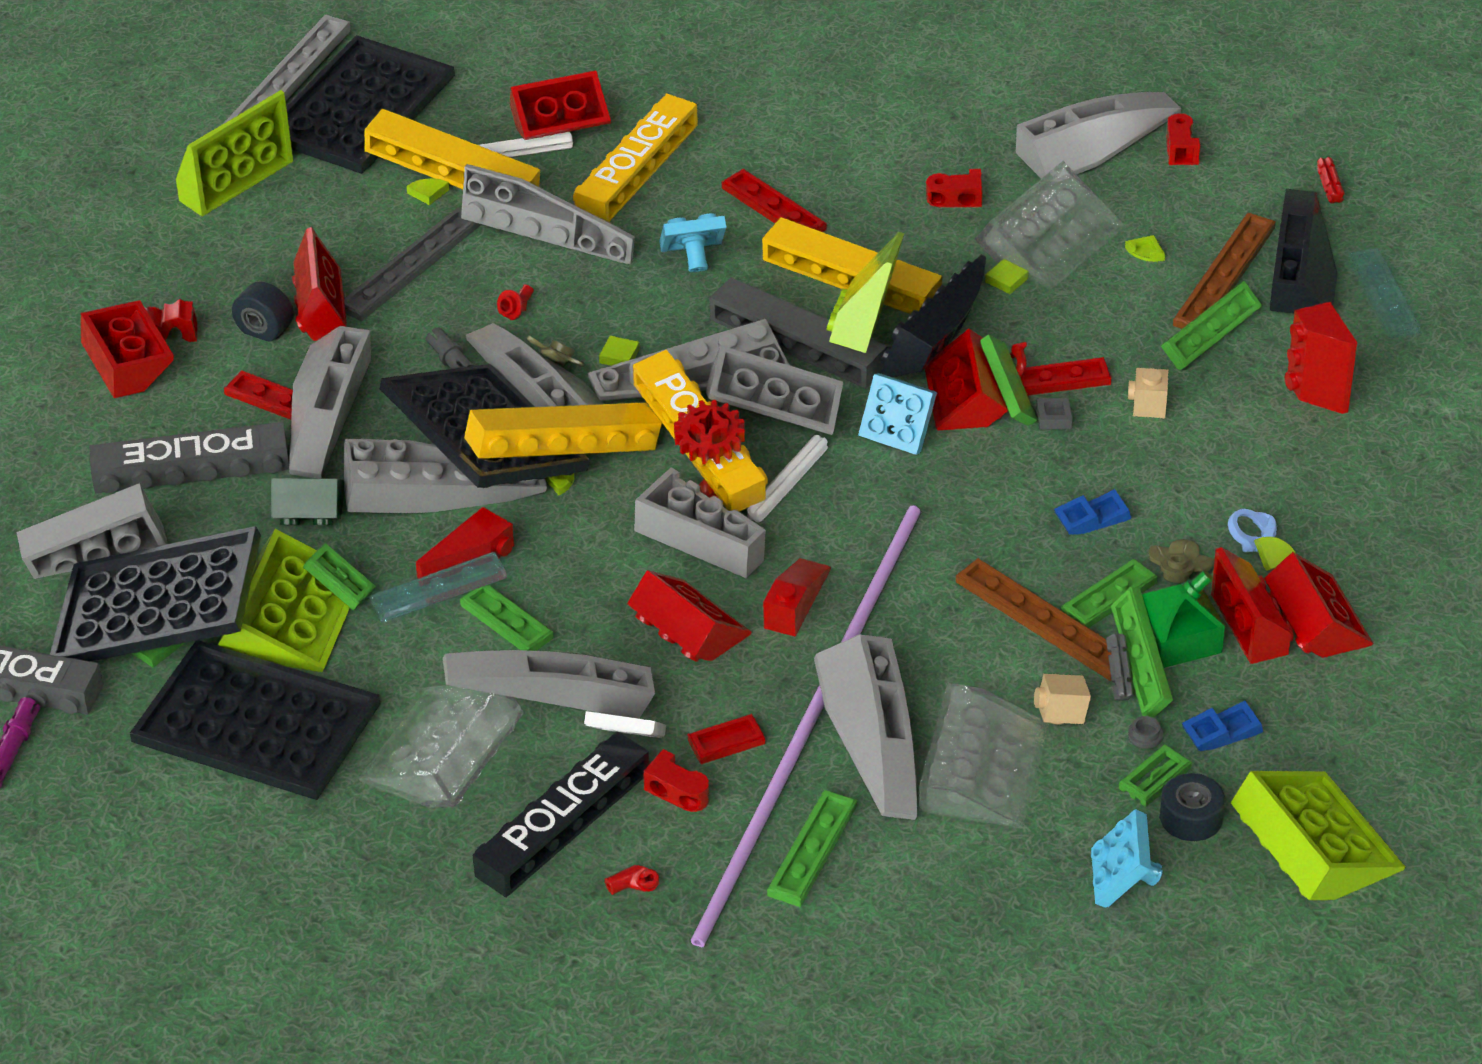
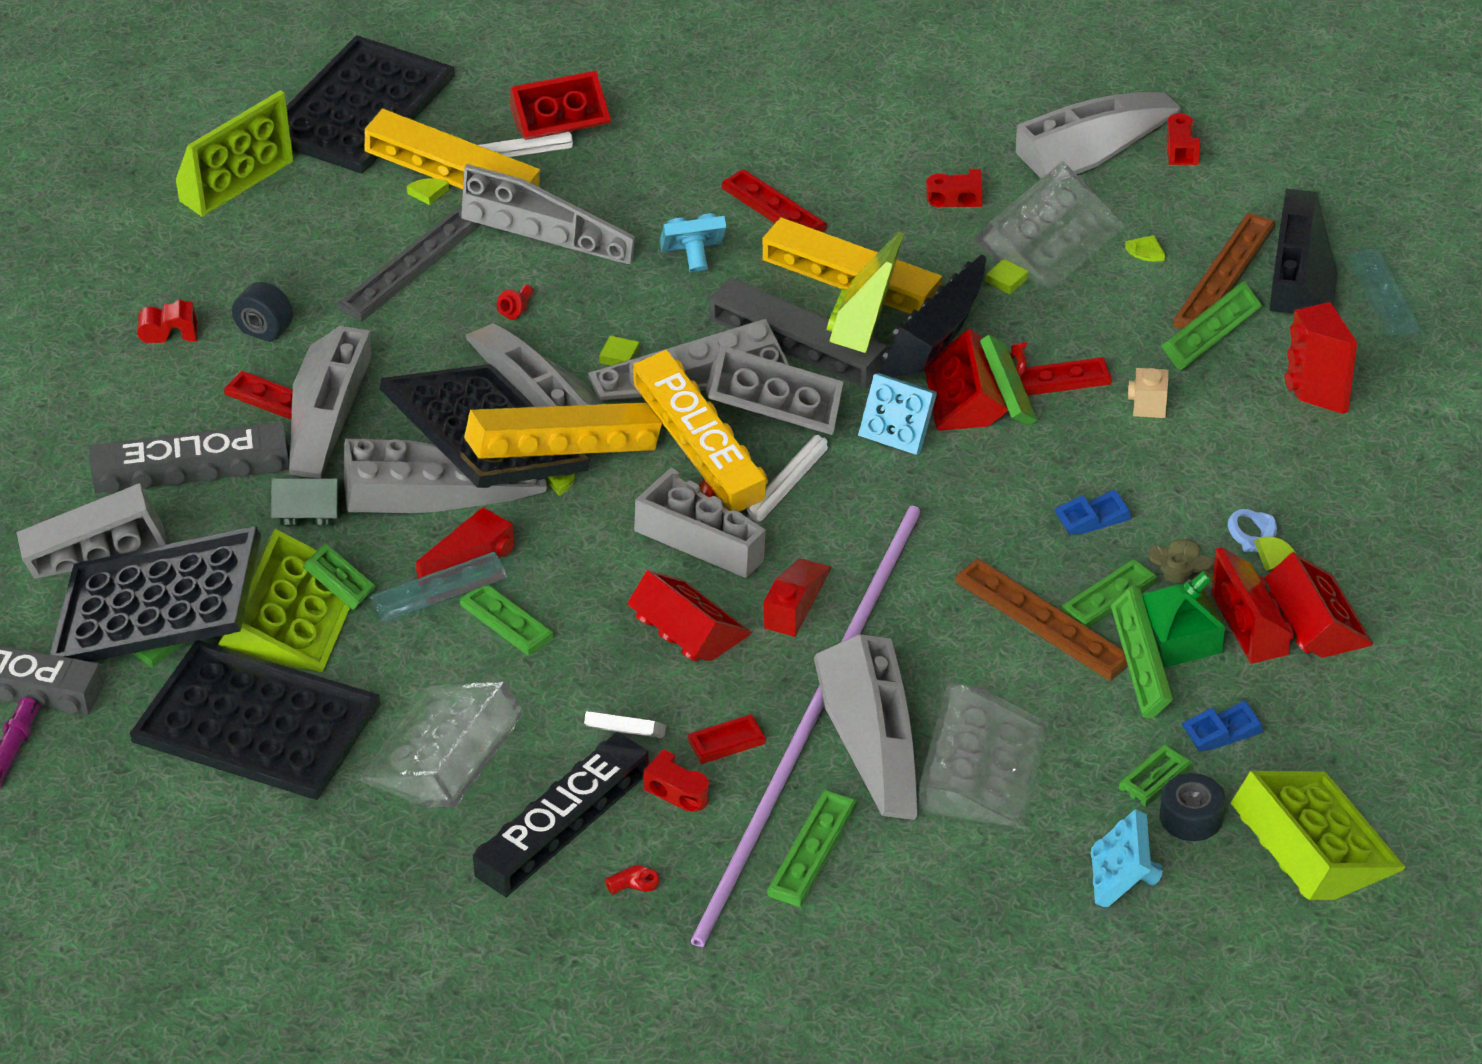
red slope [81,300,174,398] -> none
light grey plate [223,15,351,124] -> none
red slope [292,227,347,341] -> none
dark grey pin [426,327,475,369] -> none
light grey wedge [443,650,655,719] -> none
olive plate [527,336,585,367] -> none
yellow brick [573,94,698,222] -> none
red gear [674,400,745,465] -> none
tan brick [1034,674,1091,725] -> none
dark grey plate [1036,398,1072,429] -> none
dark grey axle [1106,634,1134,700] -> none
dark grey plate [1128,716,1163,749] -> none
red axle [1317,157,1344,203] -> none

